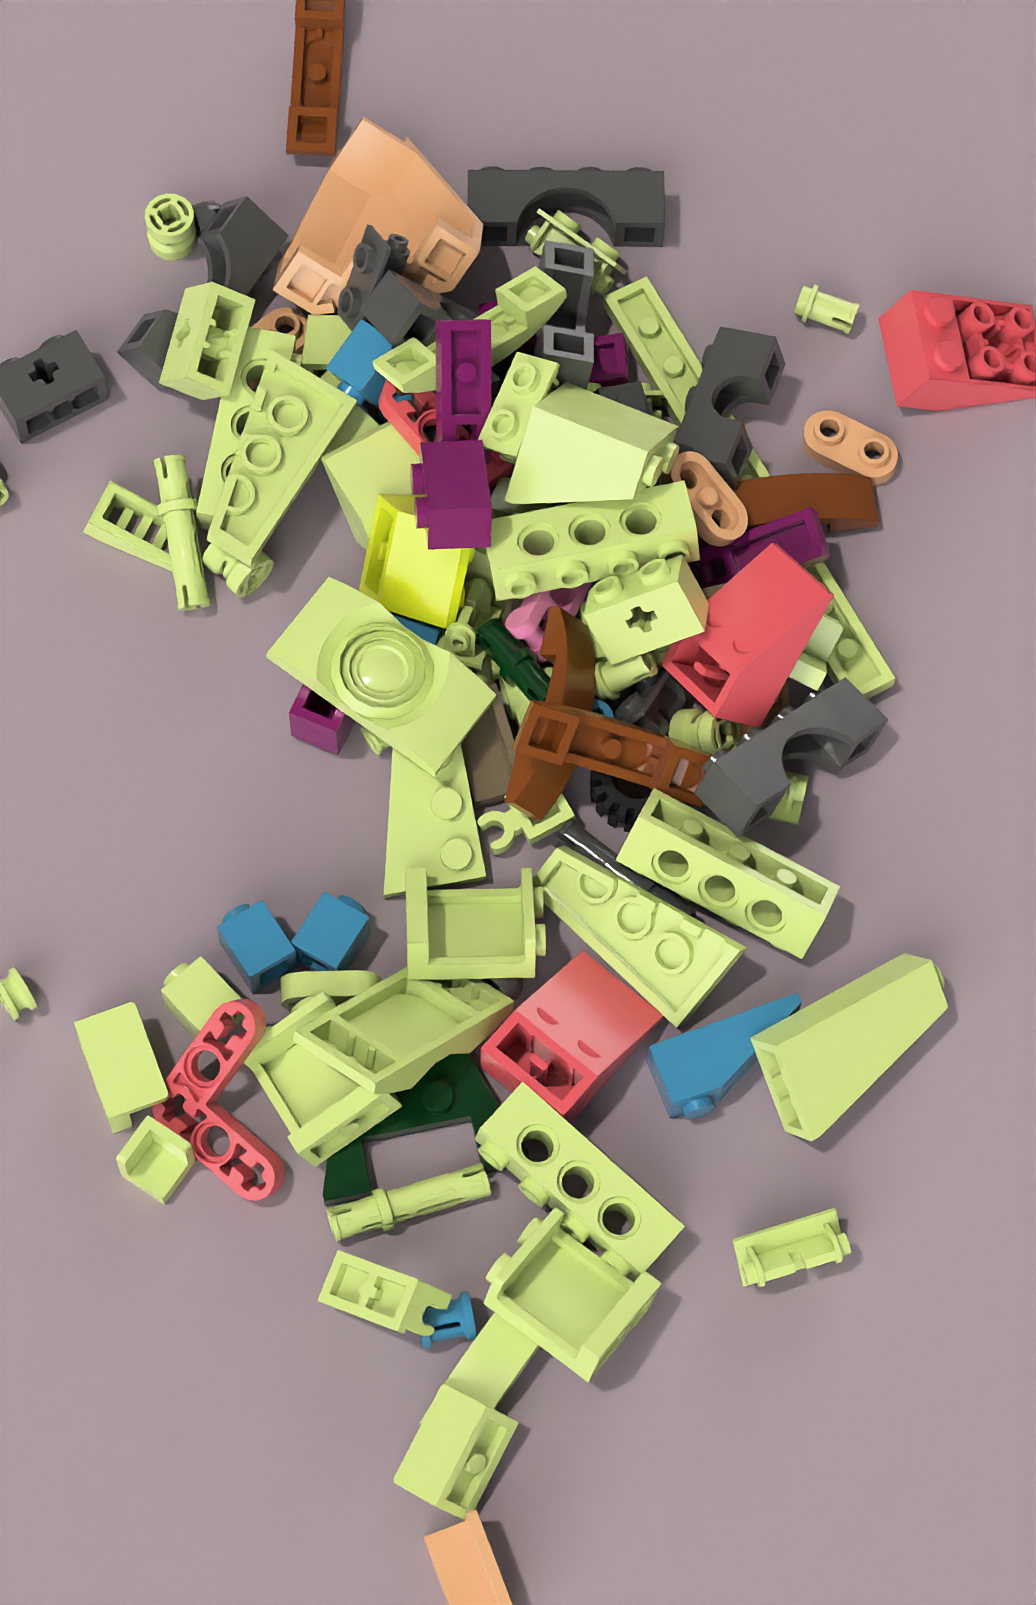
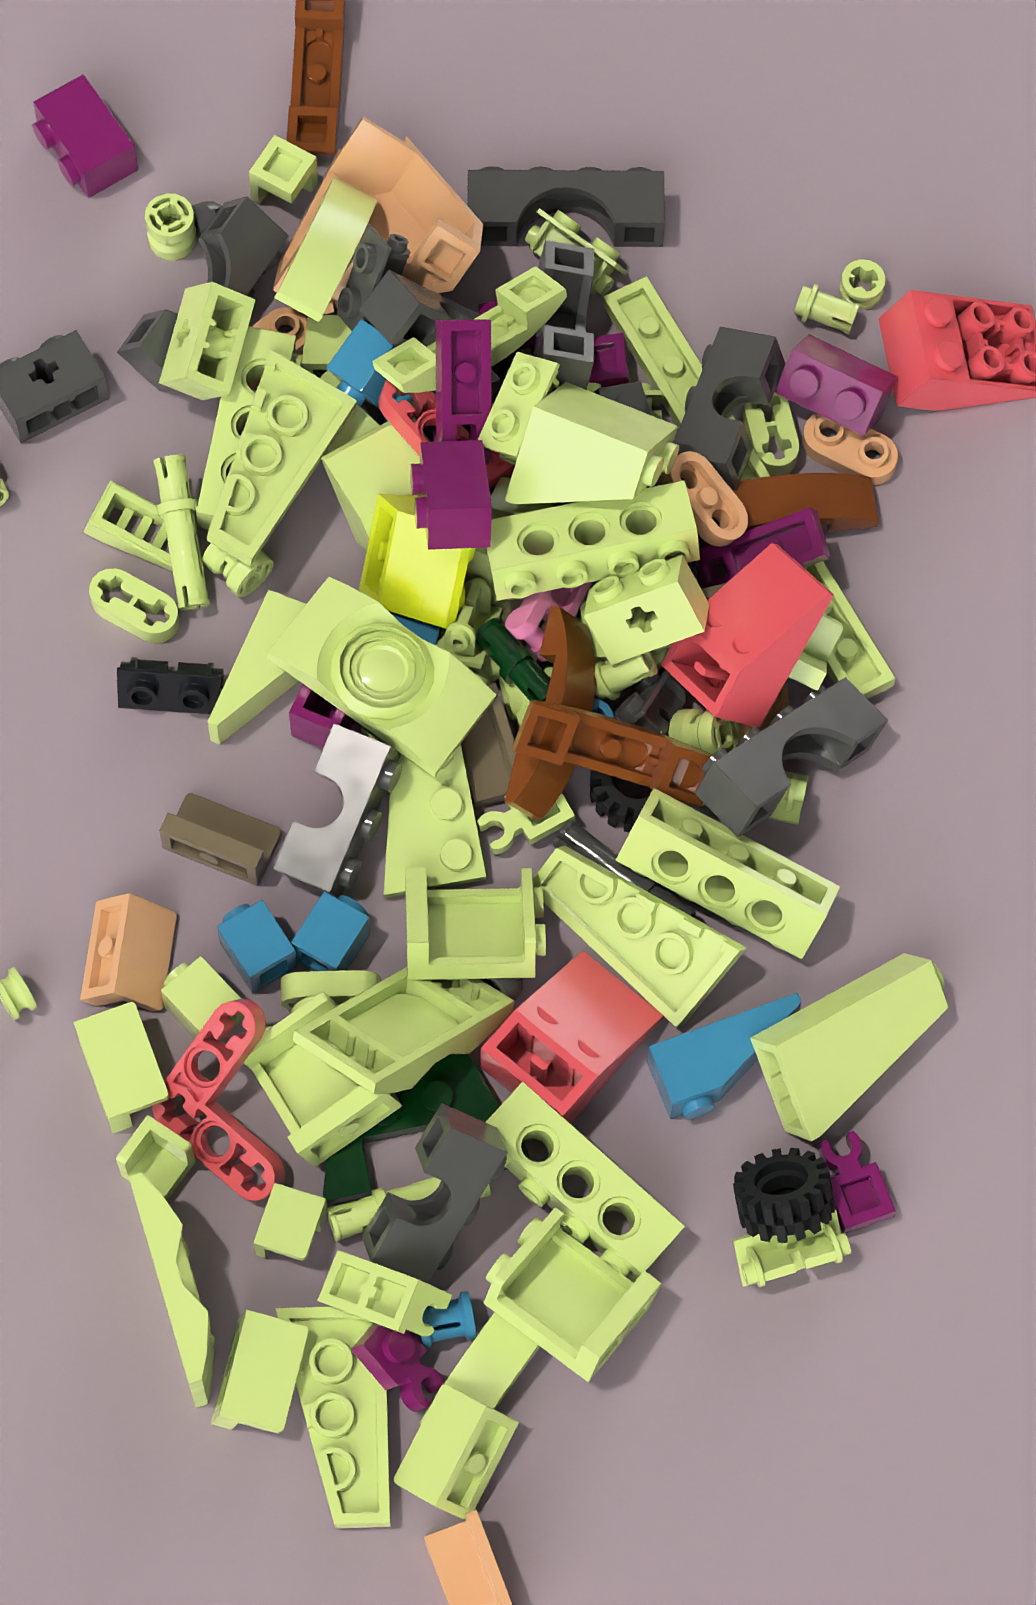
none -> magenta brick [32,74,138,198]
none -> light nougat panel [80,893,177,1012]
none -> yellowish green beam [89,568,180,644]
none -> black hinge [117,657,224,714]
none -> yellowish green slope [129,1173,215,1408]
none -> dark tan panel [159,793,281,886]
none -> yellowish green slope [207,590,306,745]
none -> yellowish green panel [211,1310,309,1433]
none -> yellowish green panel [249,135,318,204]
none -> yellowish green panel [253,1183,327,1261]
none -> arch [273,724,402,897]
none -> yellowish green slope [274,176,377,322]
none -> yellowish green wing [275,1306,390,1529]
none -> magenta plate [351,1323,445,1412]
none -> dark grey arch [362,1103,507,1283]
none -> black tyre [733,1148,836,1243]
none -> yellowish green beam [742,387,799,476]
none -> magenta brick [774,334,898,436]
none -> magenta plate [819,1131,896,1233]
none -> yellowish green bush [839,259,886,310]

